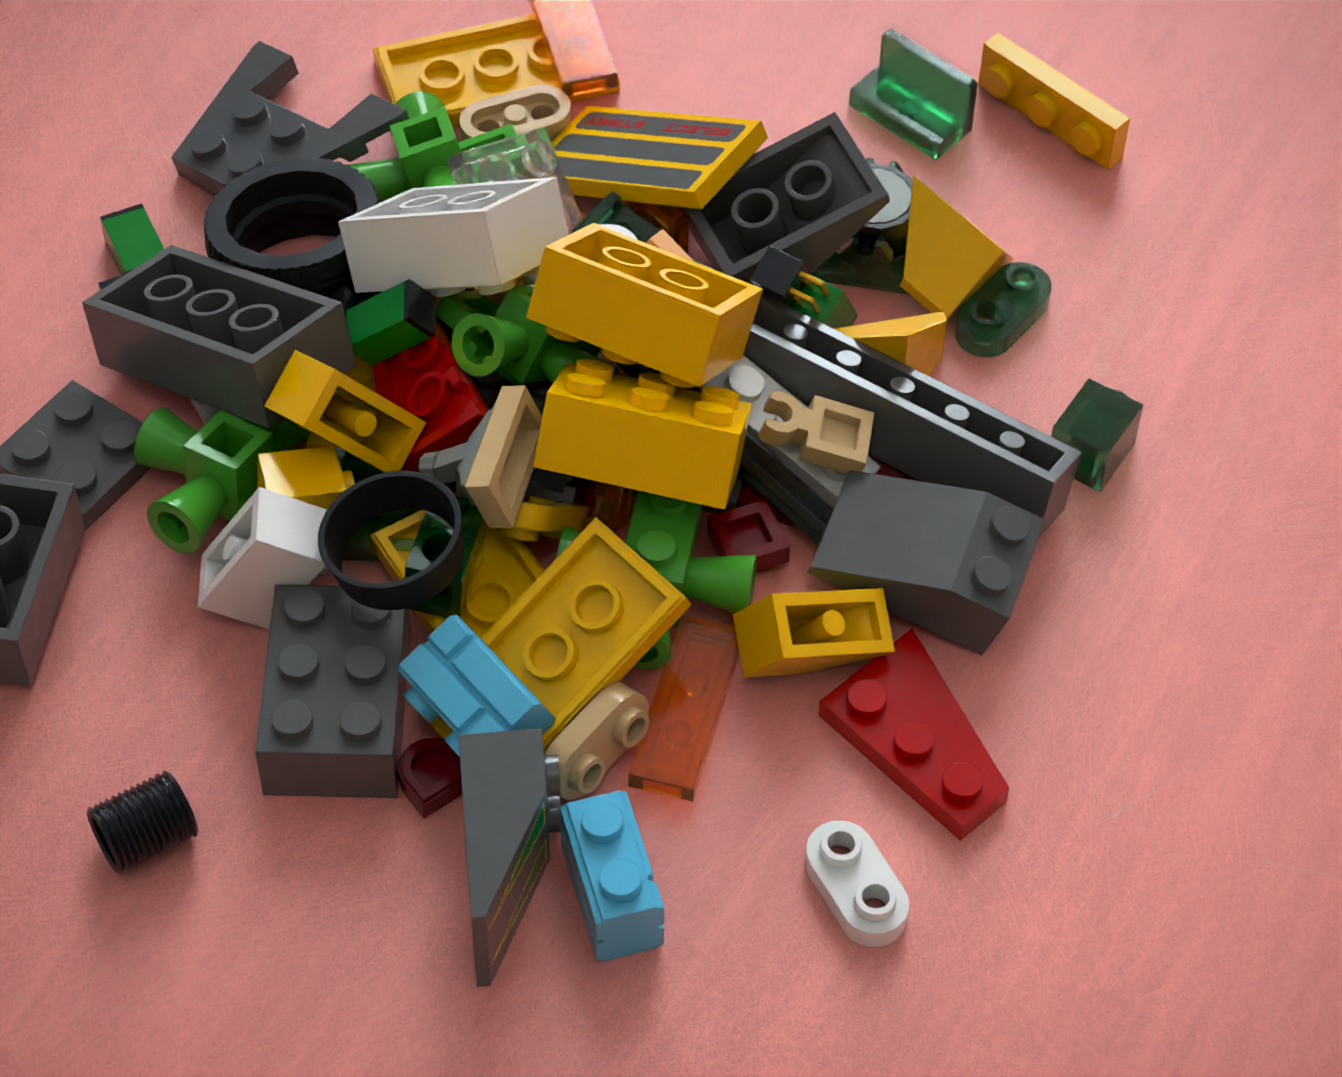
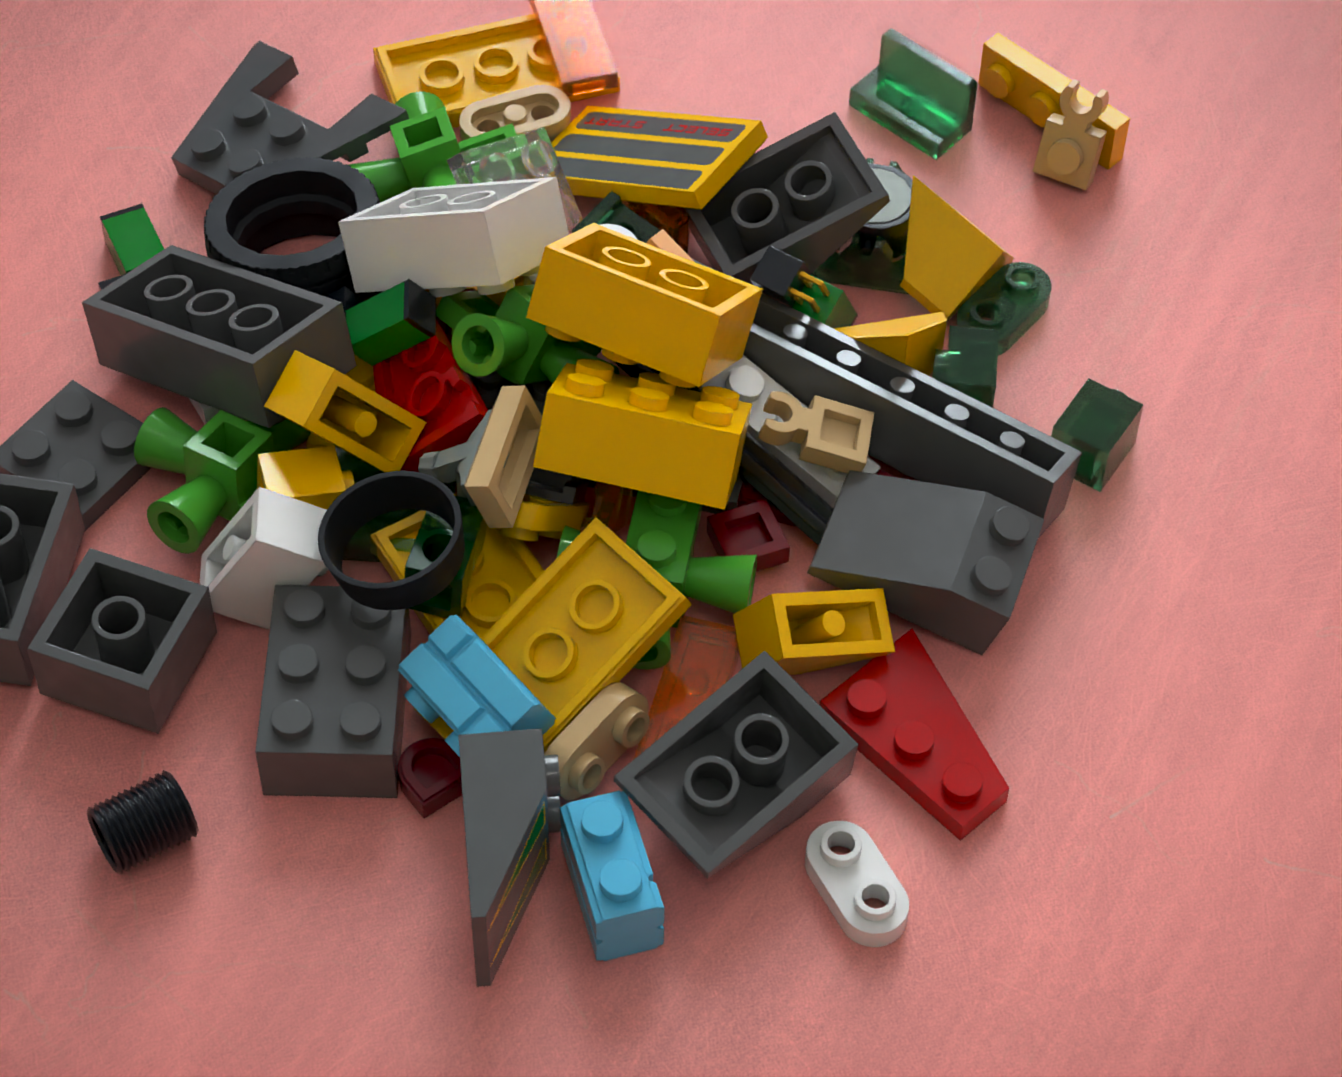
none -> dark grey brick [27,548,217,734]
none -> dark grey slope [614,650,859,879]
none -> clear green brick [932,325,999,408]
none -> tan plate [1032,79,1109,190]

